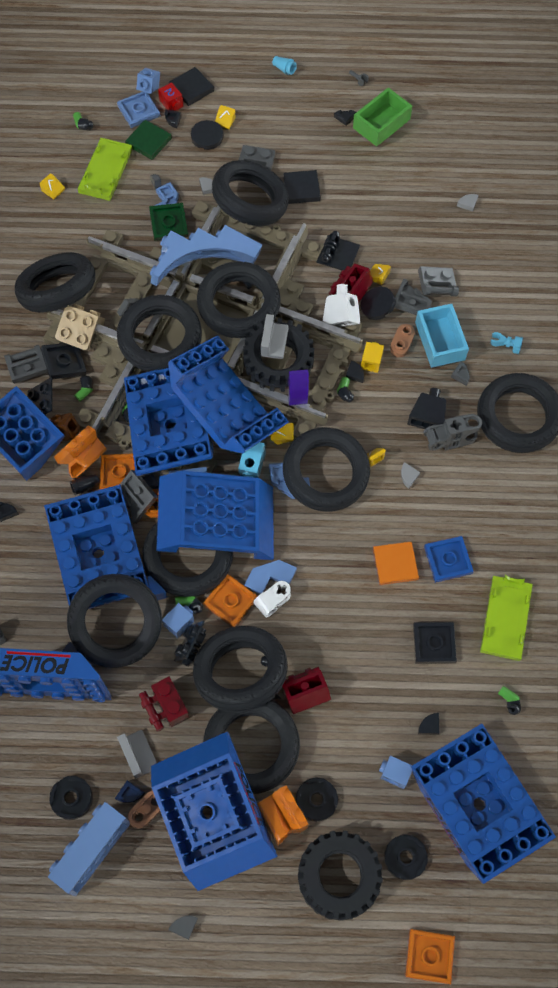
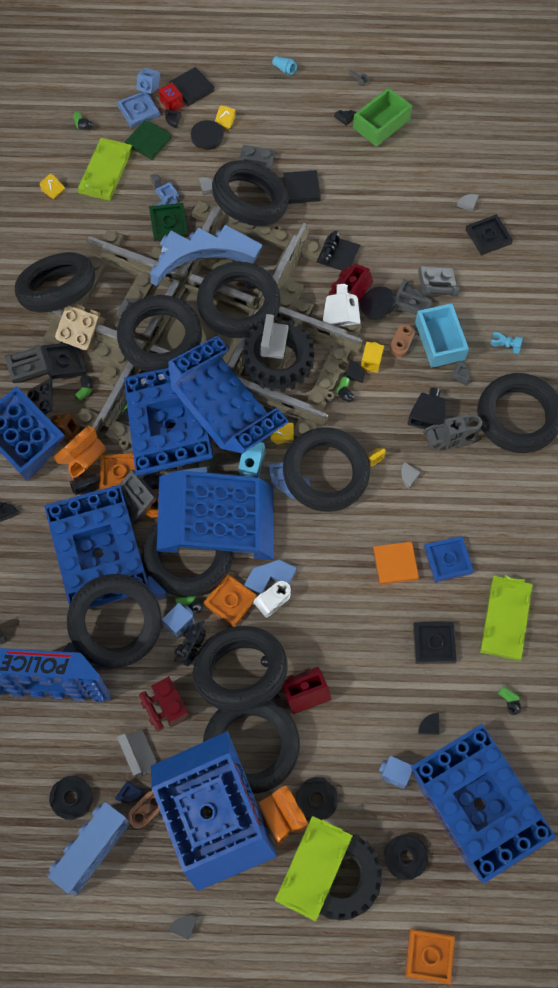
dark purple slope [288,370,309,405] -> none
yellow slope [370,264,391,285] -> none
none -> lime piece [275,816,353,922]
none -> black tile [465,214,513,256]

